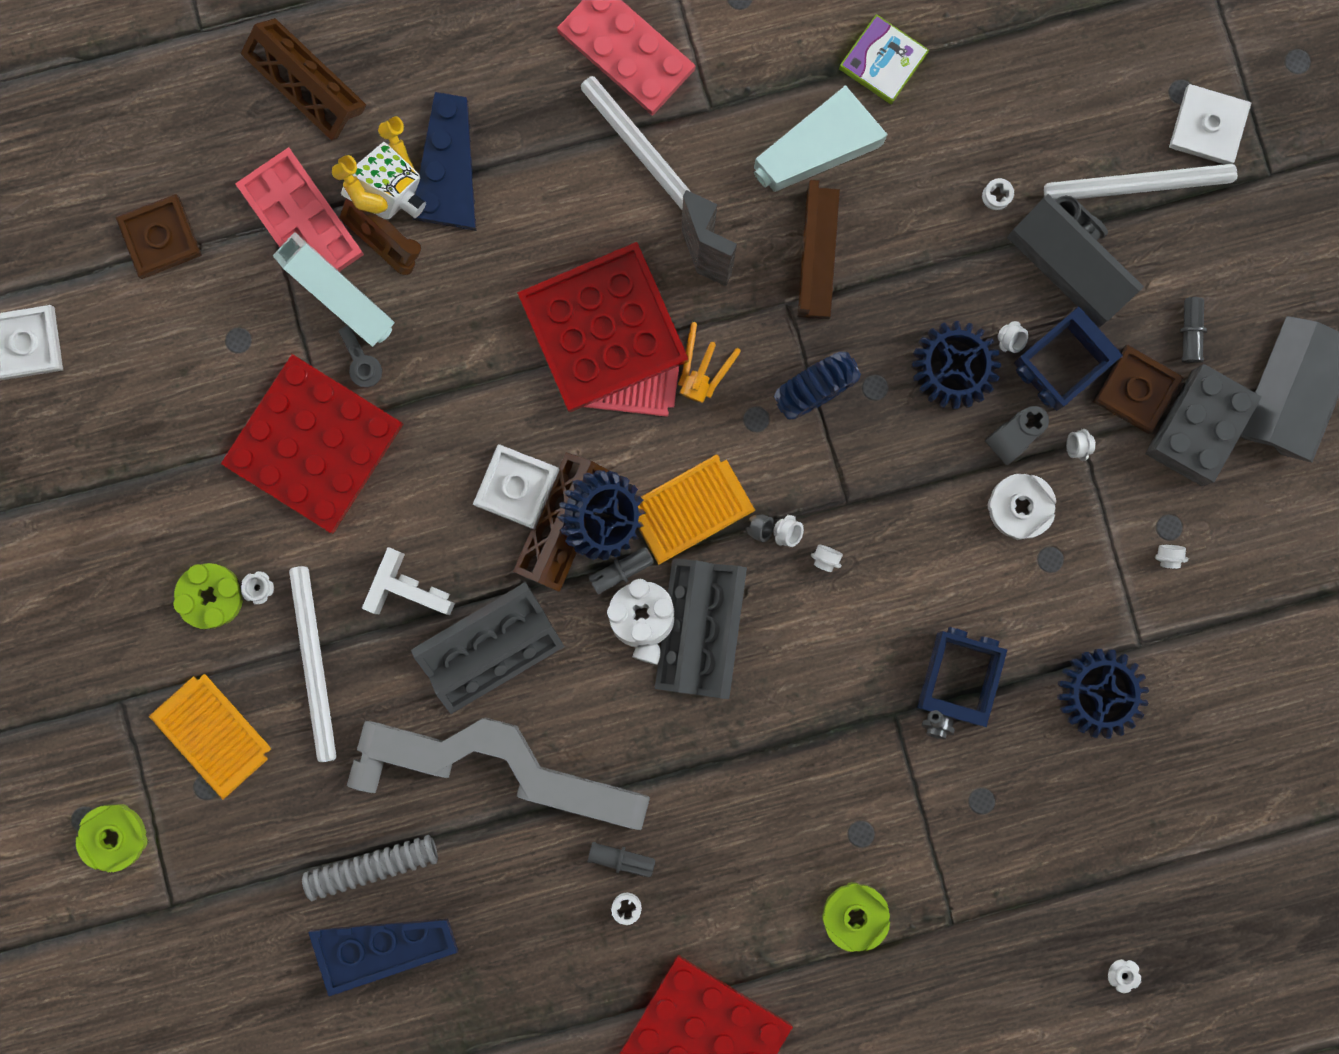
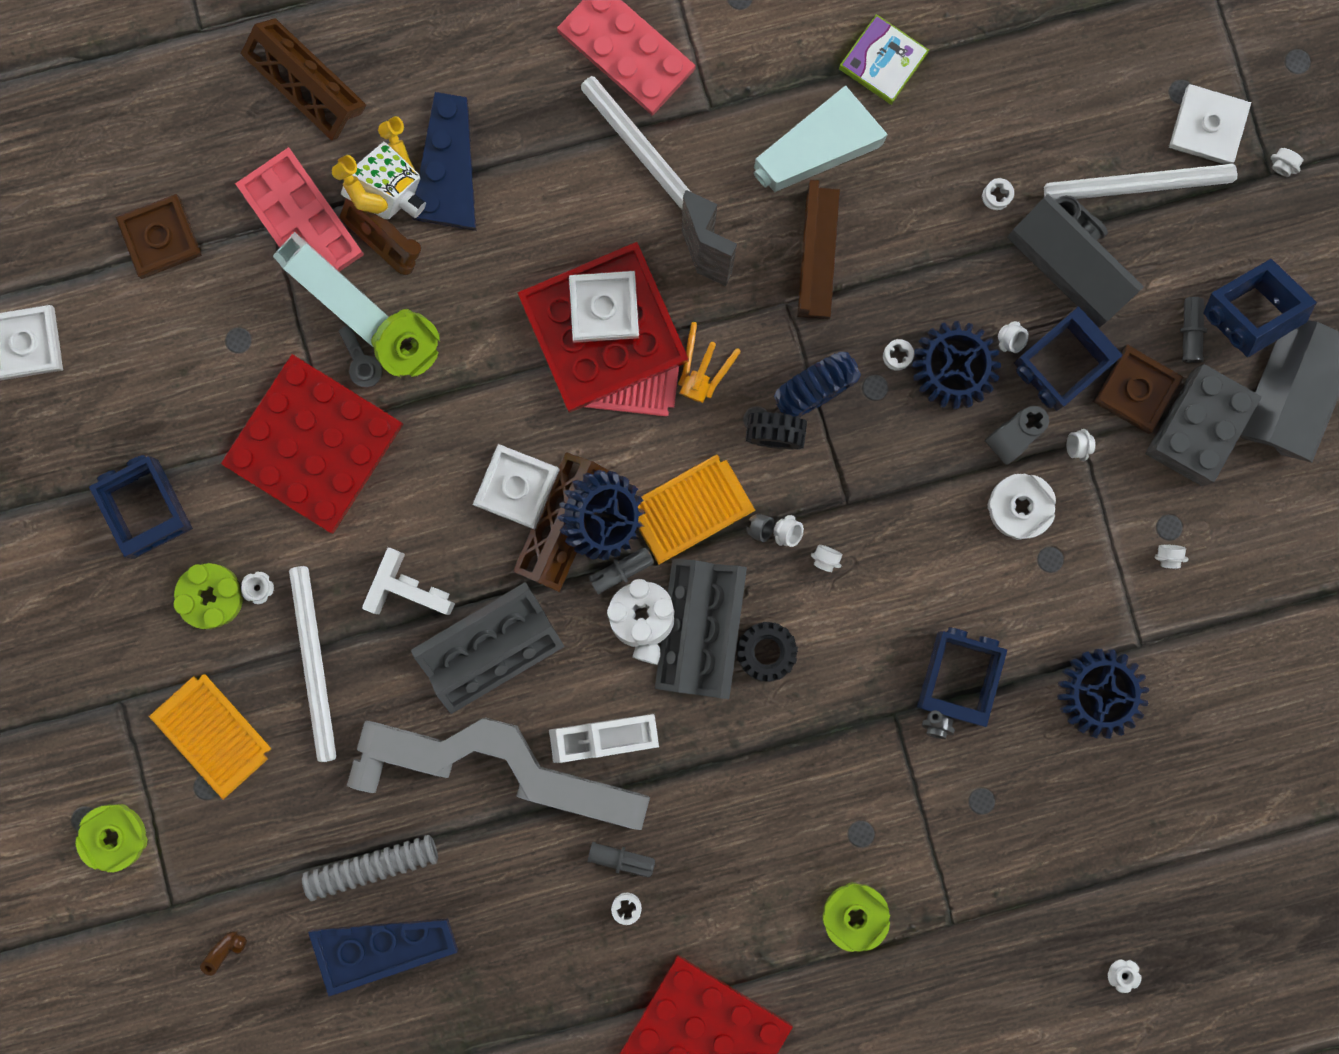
none -> dark blue window [89,455,193,559]
none -> reddish brown arm [200,931,247,976]
none -> lime plate [371,309,440,377]
none -> white slope [549,714,659,763]
none -> white plate [569,271,639,343]
none -> black tyre [737,622,798,682]
none -> black tyre [746,412,807,450]
none -> white bush [883,339,914,371]
none -> dark blue window [1203,259,1317,358]
none -> white plate [1271,148,1303,177]

